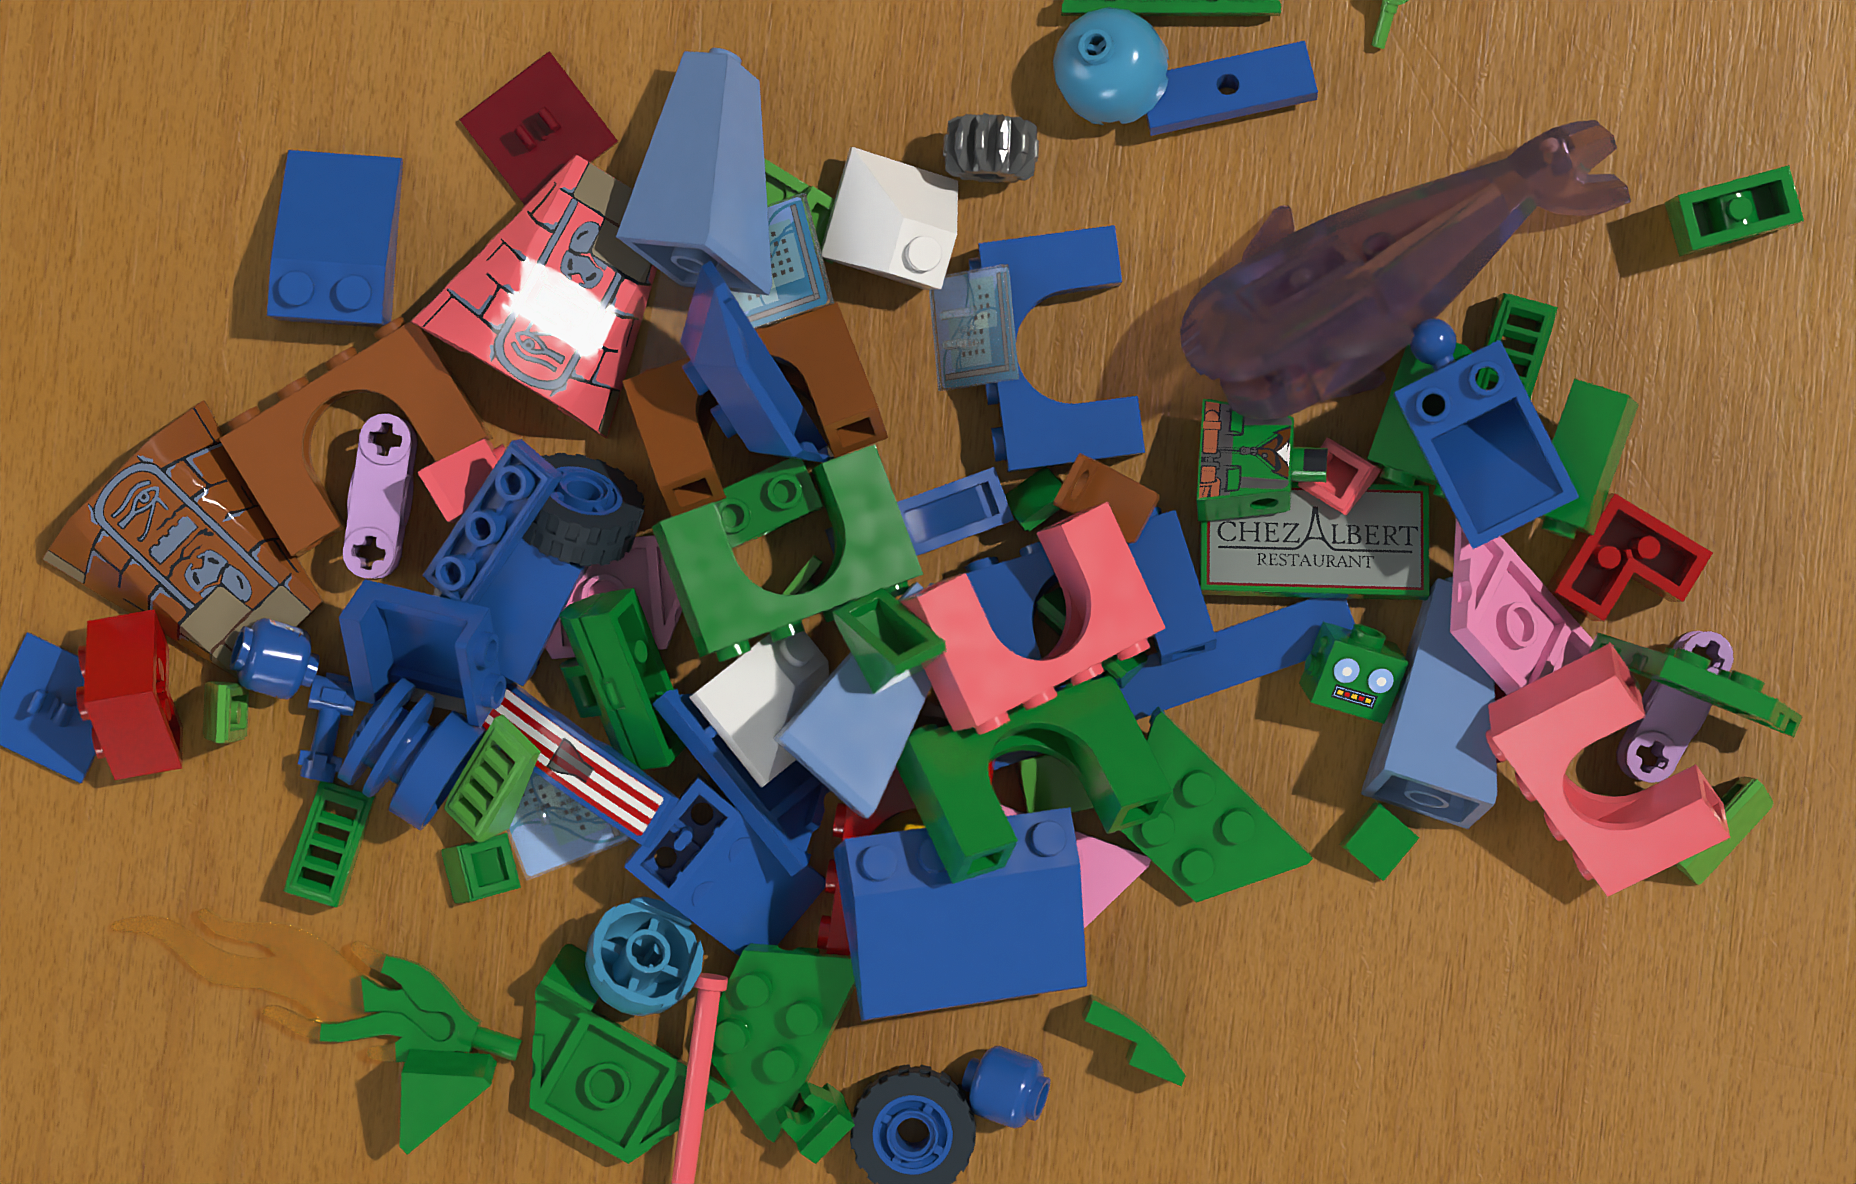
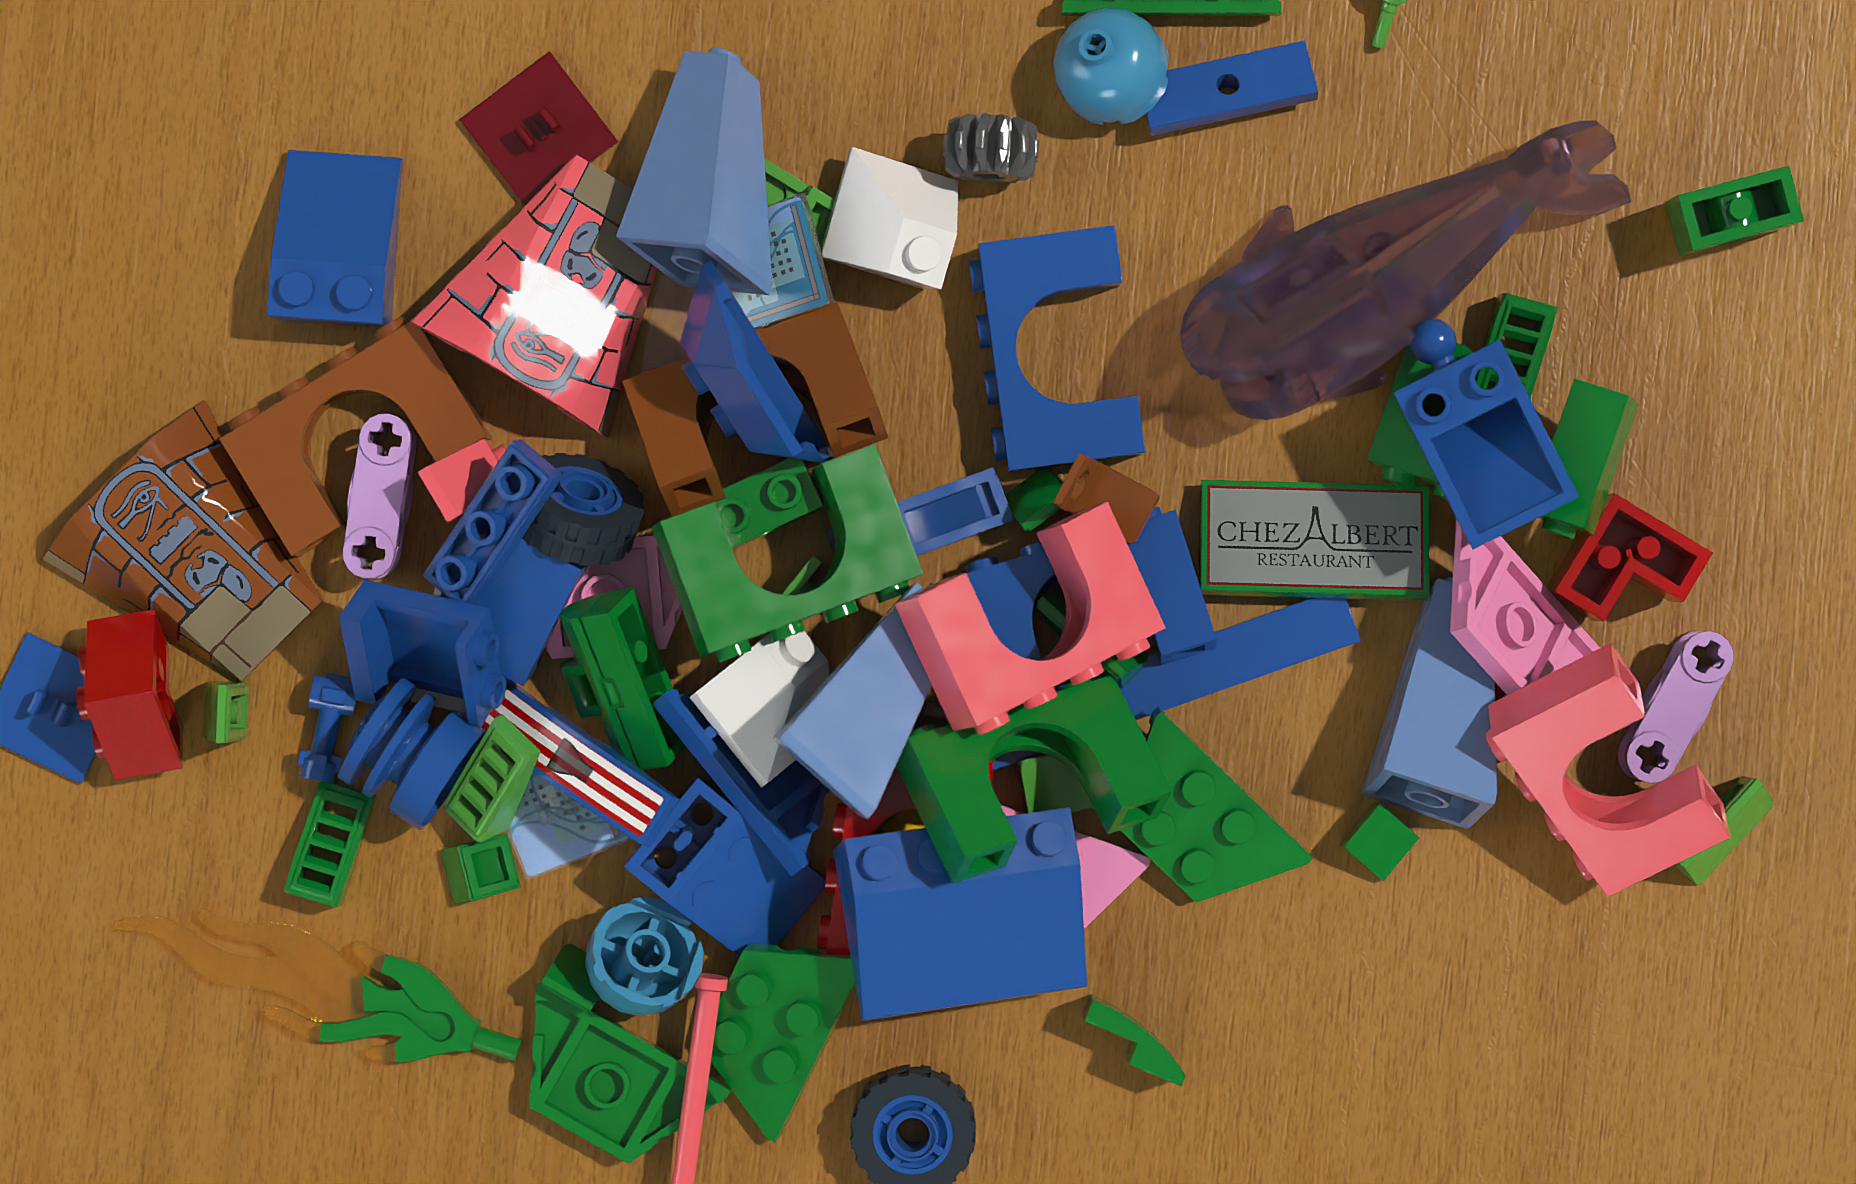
blue head [230,618,320,699] -> none
green slope [399,1049,497,1155] -> none
green tile [775,1081,855,1164] -> none
green slope [833,587,947,694] -> none
clear piece [929,264,1019,391] -> none
blue head [962,1045,1050,1129] -> none
torso [1197,399,1328,521] -> none
coral slope [1297,437,1381,515] -> none
green head [1299,622,1409,724] -> none
green wing [1588,633,1803,738] -> none

